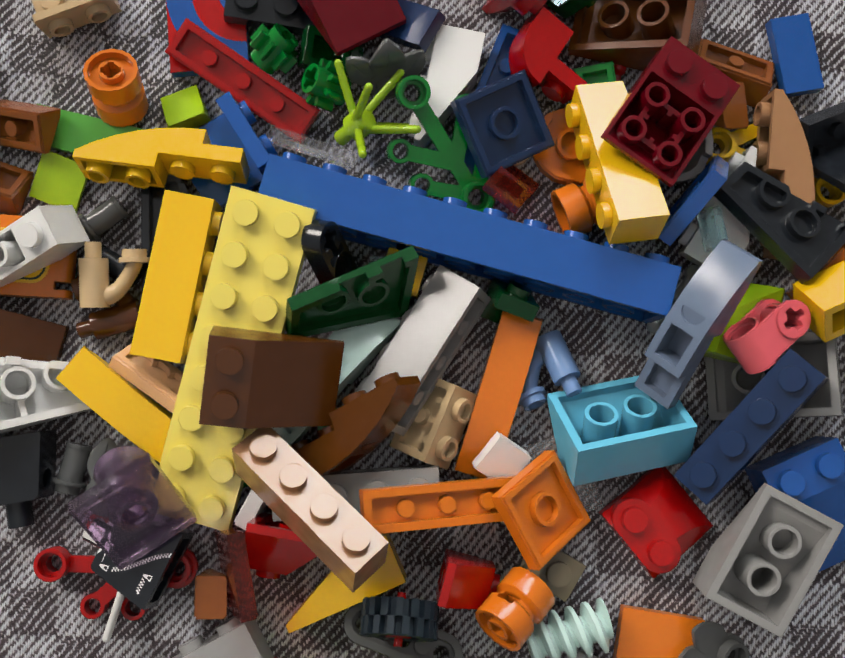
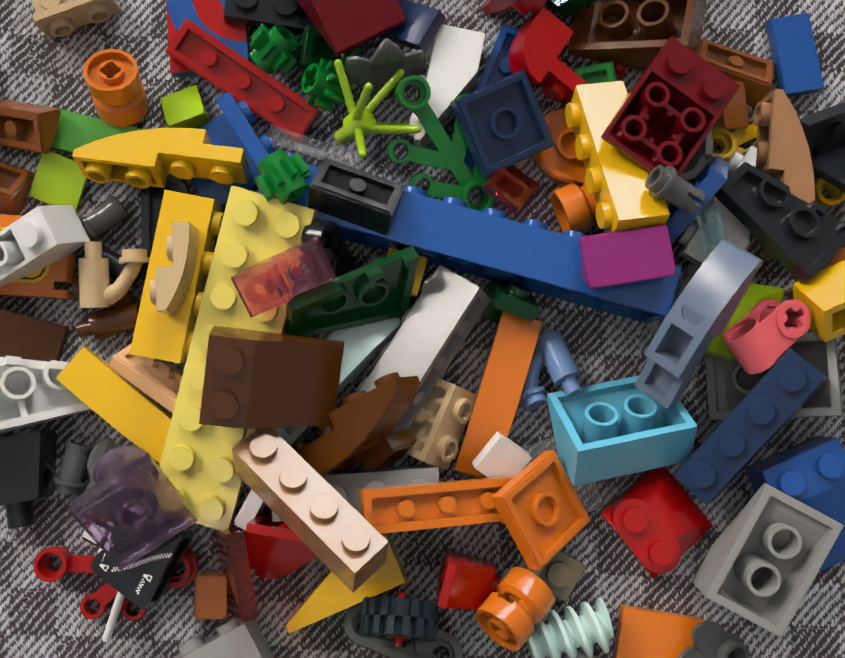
none -> tan slope [149,222,199,315]
none -> clear pink slope [231,236,336,317]
none -> green gear [255,149,311,205]
none -> black slope [307,158,405,235]
none -> reddish brown tile [360,429,417,472]
none -> magenta slope [579,224,675,289]
none -> dark grey pin [645,165,705,215]

